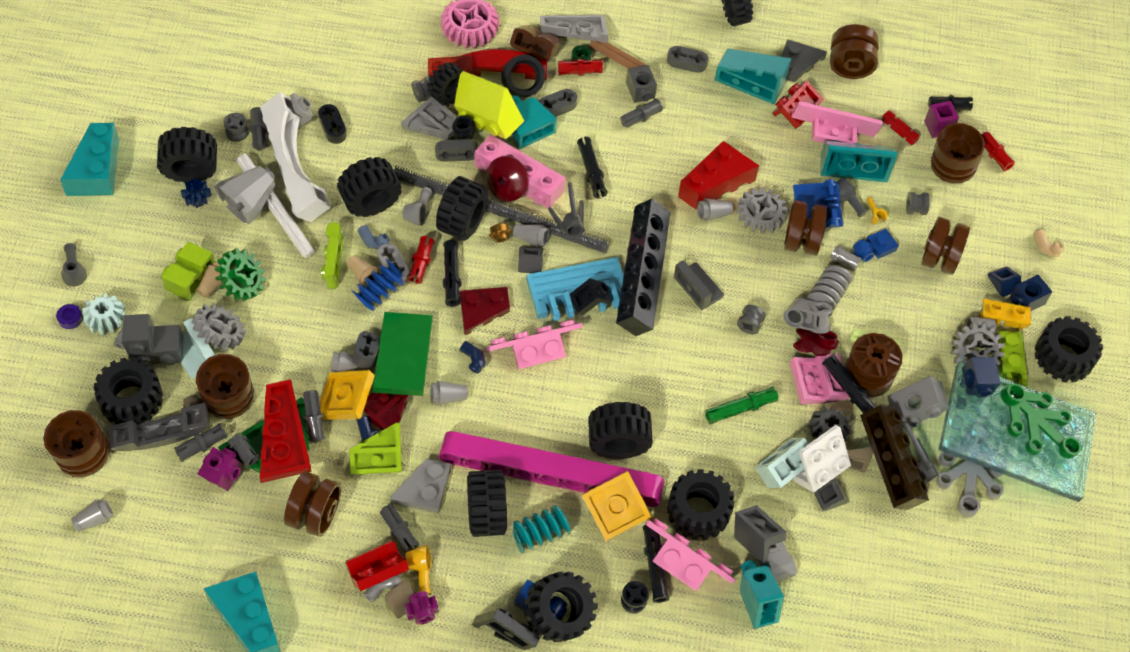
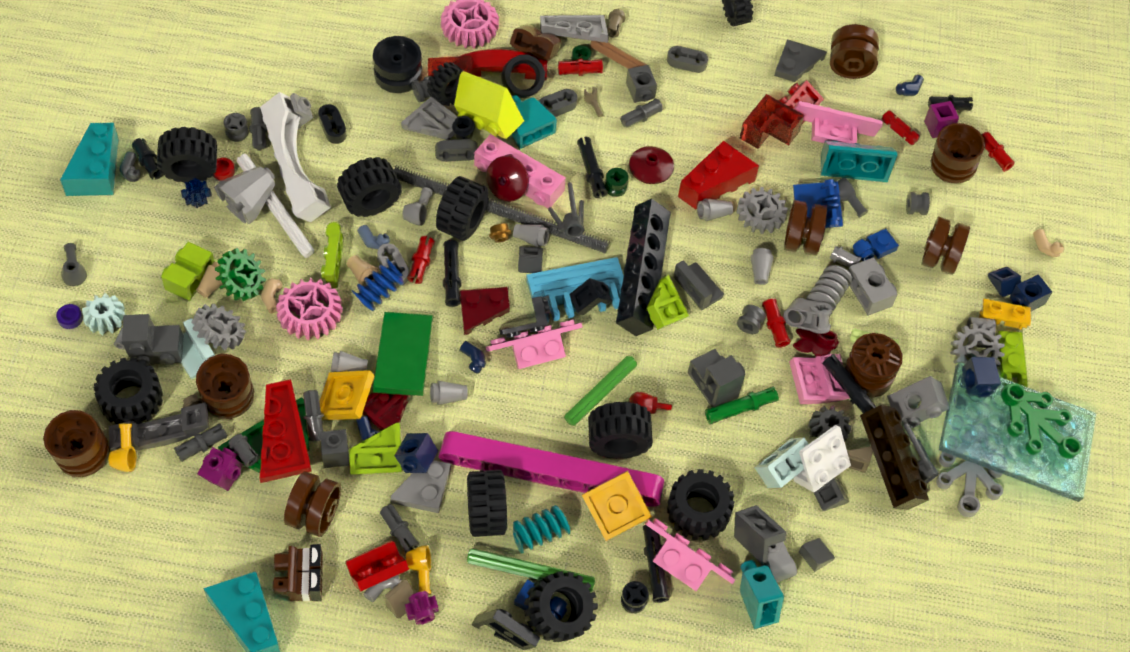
light grey cone [71,498,114,532] -> none
dark grey beam [352,331,380,368] -> none
teal wedge [715,49,792,105] -> none
yellow hand [866,197,888,224] -> none
black tyre [1035,316,1103,382] -> none
none -> yellow bar [109,423,137,472]
none -> dark grey arm [119,152,140,182]
none -> black pin [132,138,163,180]
none -> red tile [213,157,235,181]
none -> tan arm [261,278,282,314]
none -> reddish brown hips [273,544,323,601]
none -> bright pink gear [276,278,343,341]
none -> dark grey brick [320,429,350,468]
none -> black wheel [373,36,422,93]
none -> dark blue brick [394,433,438,473]
none -> bright green axle [467,548,595,592]
none -> black bracket [499,290,552,337]
none -> bright green axle [564,356,637,426]
none -> dark tan hand [584,87,603,117]
none -> dark green wheel [605,168,629,197]
none -> dark tan pin [607,9,626,37]
none -> dark red dish [629,146,674,184]
none -> red piece [629,392,672,414]
none -> lime wing [647,275,689,330]
none -> dark grey brick [688,349,745,407]
none -> clear red brick [739,94,804,149]
none -> light grey cone [750,248,774,285]
none -> red pin [762,299,791,348]
none -> dark grey slope [799,538,835,572]
none -> light grey brick [848,258,897,316]
none -> arm [896,75,924,96]

